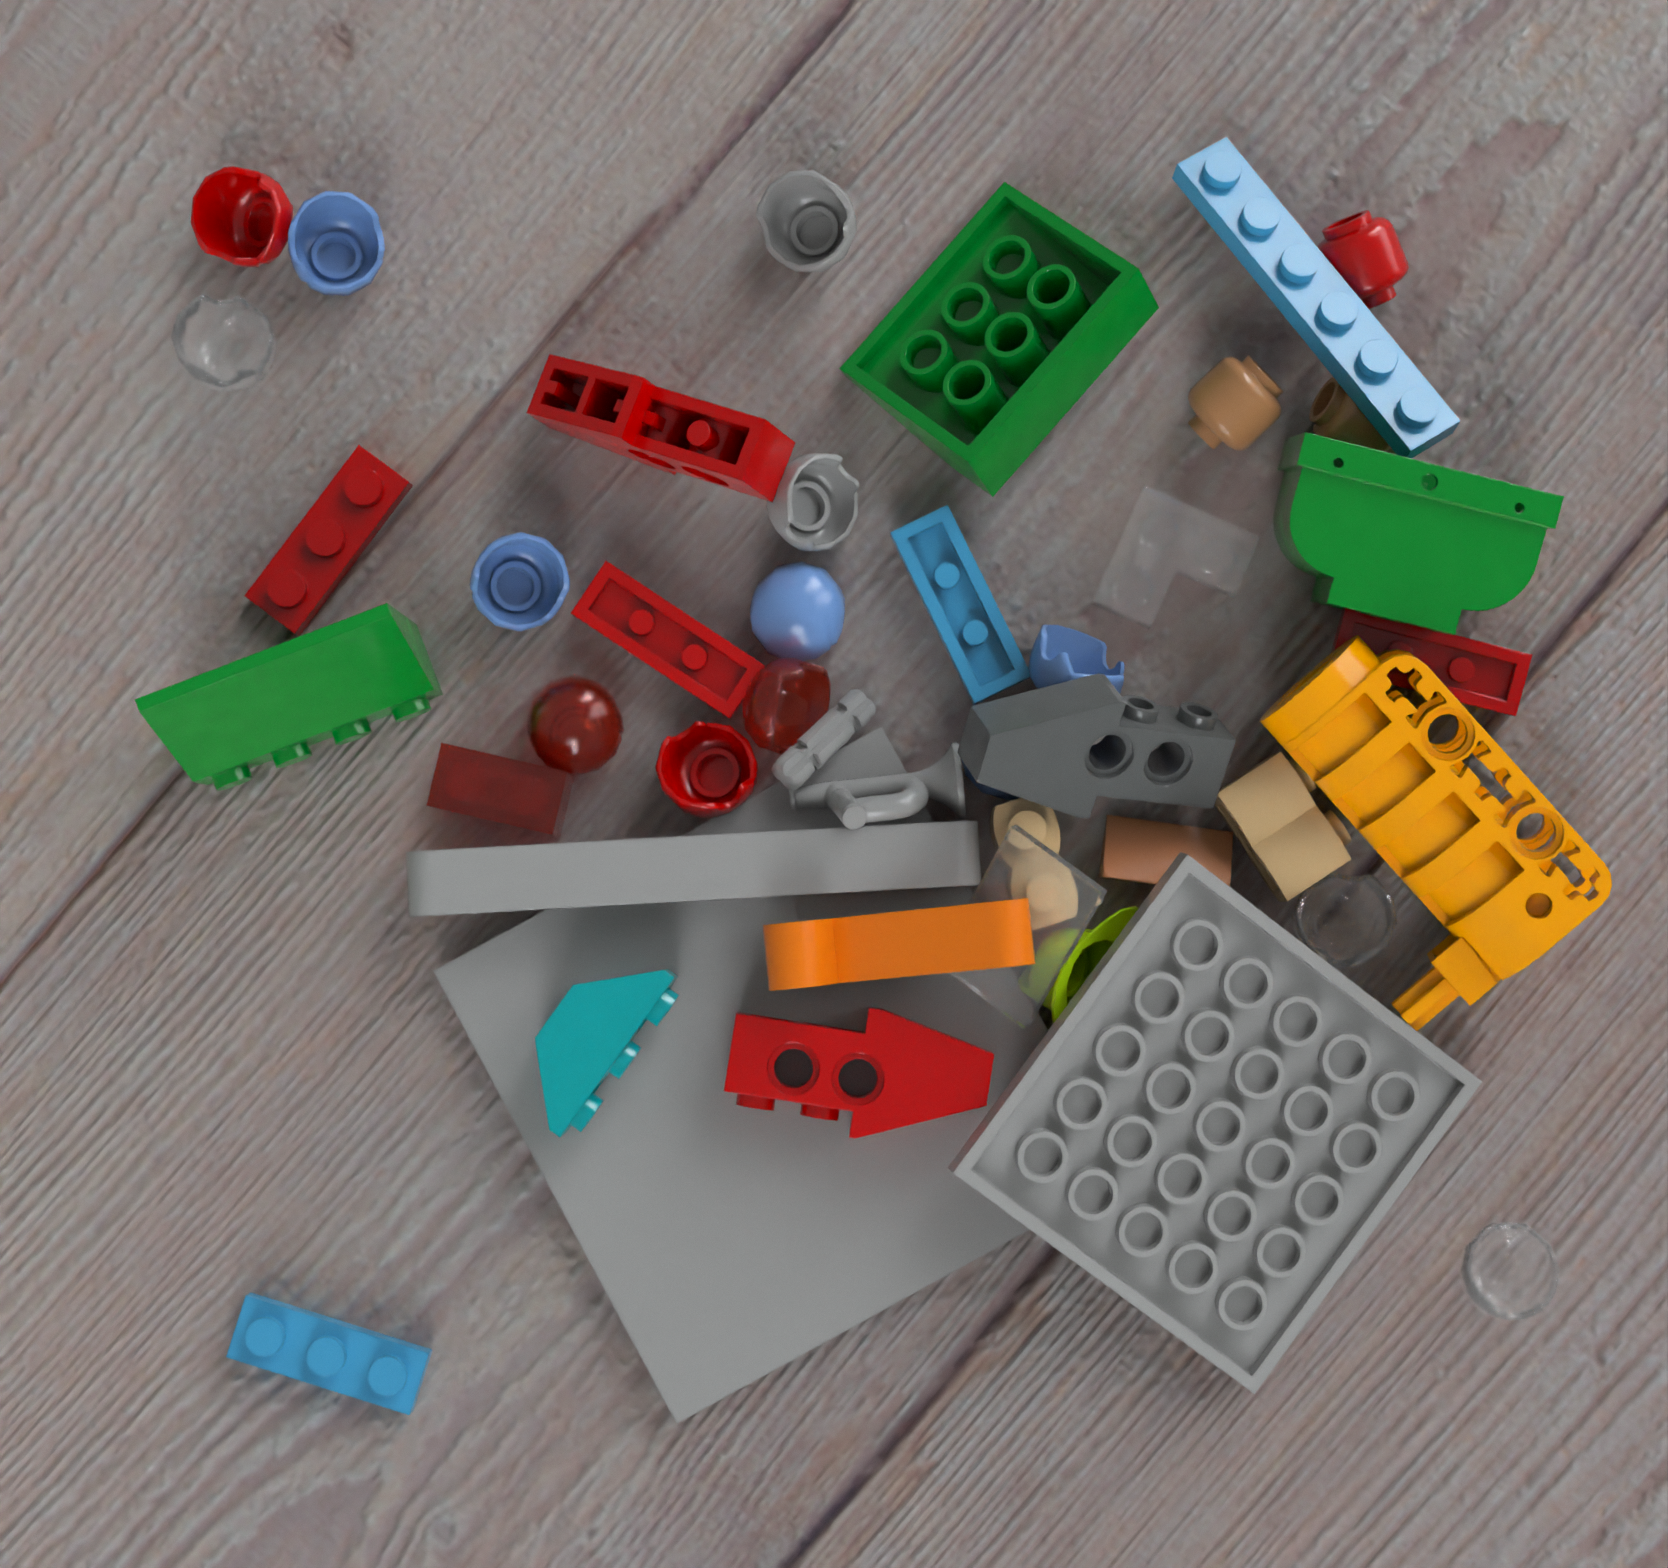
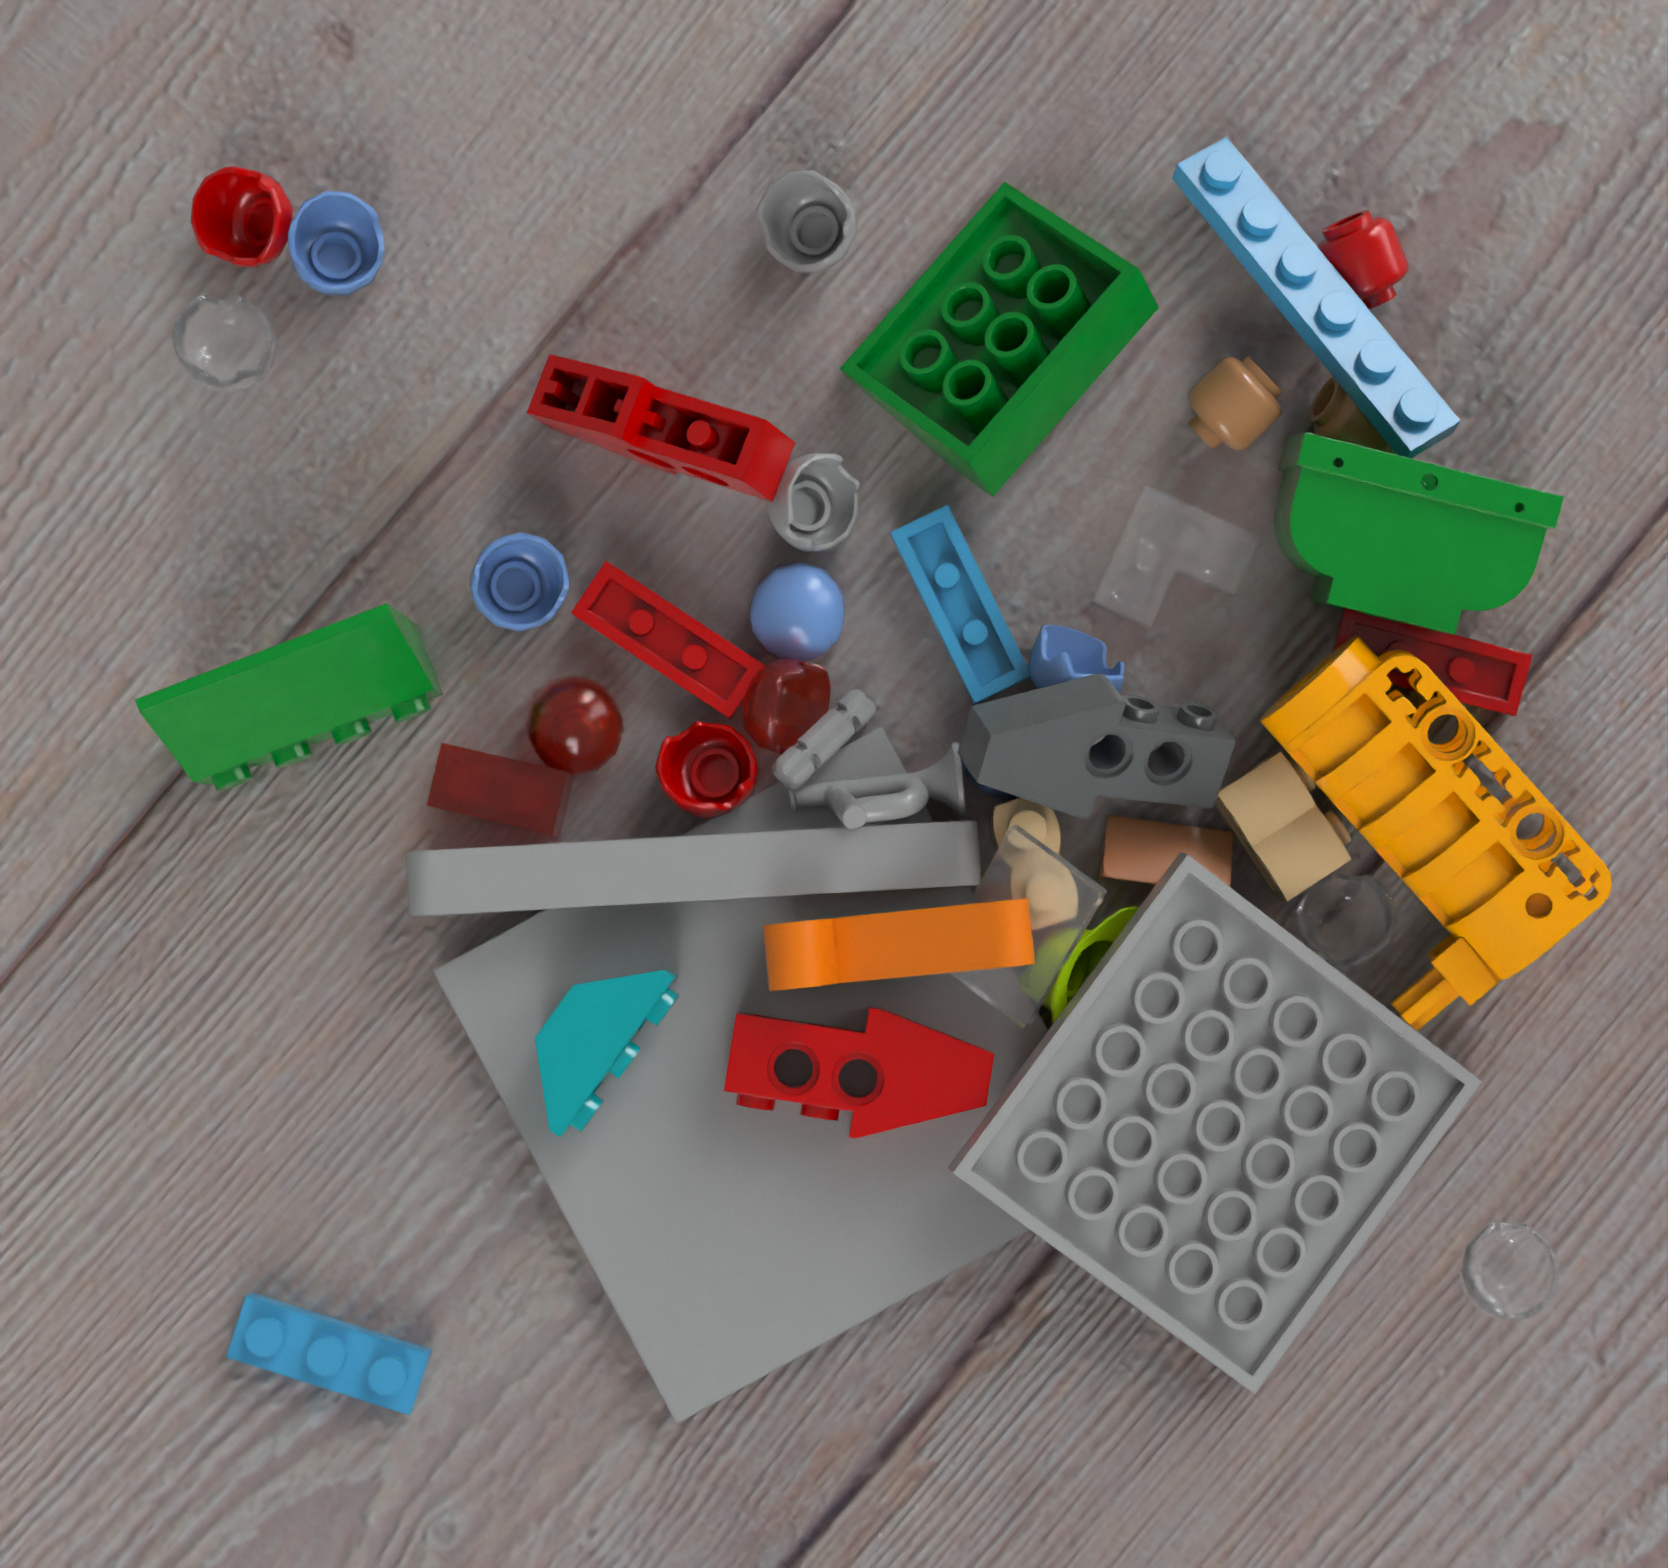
red plate [244,445,413,636] -> none

